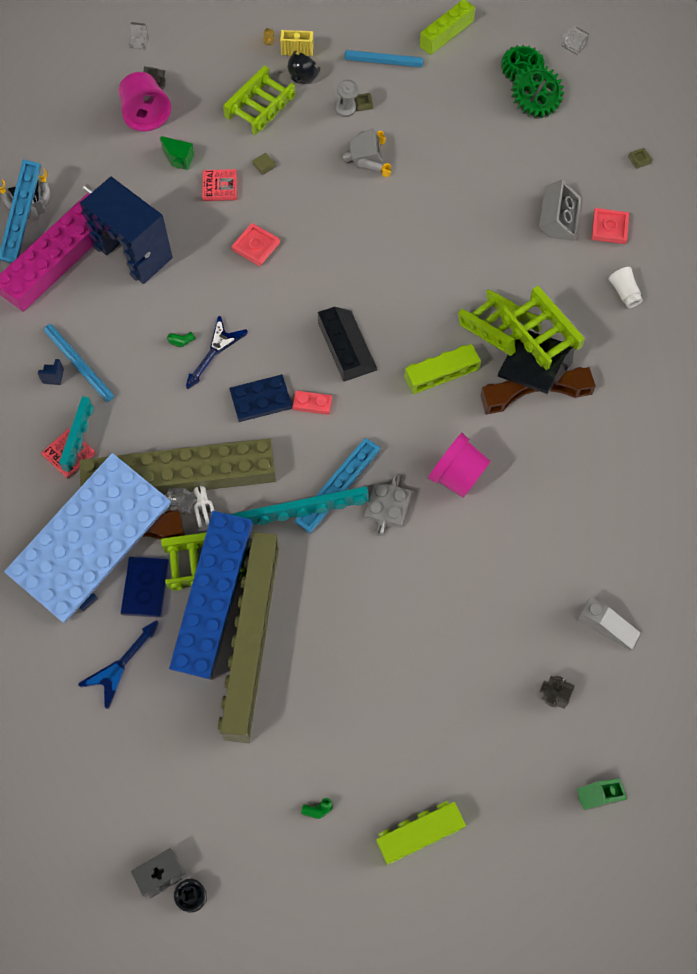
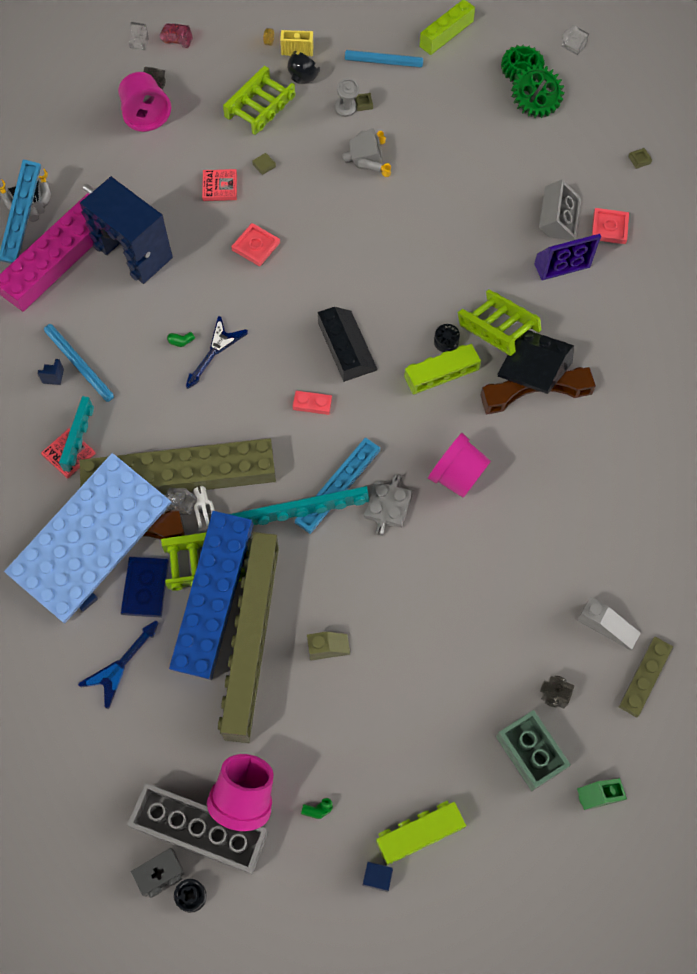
green slope [160,136,194,170] -> none
dark blue plate [229,374,292,422] -> none
lime fence [501,285,585,370] -> none
white plant [608,267,643,308] -> none
none -> light grey brick [128,783,268,875]
none -> clear pink leg [160,23,193,48]
none -> dark pink piece [207,754,274,831]
none -> olive slope [307,632,350,661]
none -> dark blue panel [362,862,393,892]
none -> black wheel [434,324,460,352]
none -> sand green brick [496,710,571,792]
none -> dark purple slope [534,234,601,281]
none -> olive plate [619,637,673,717]

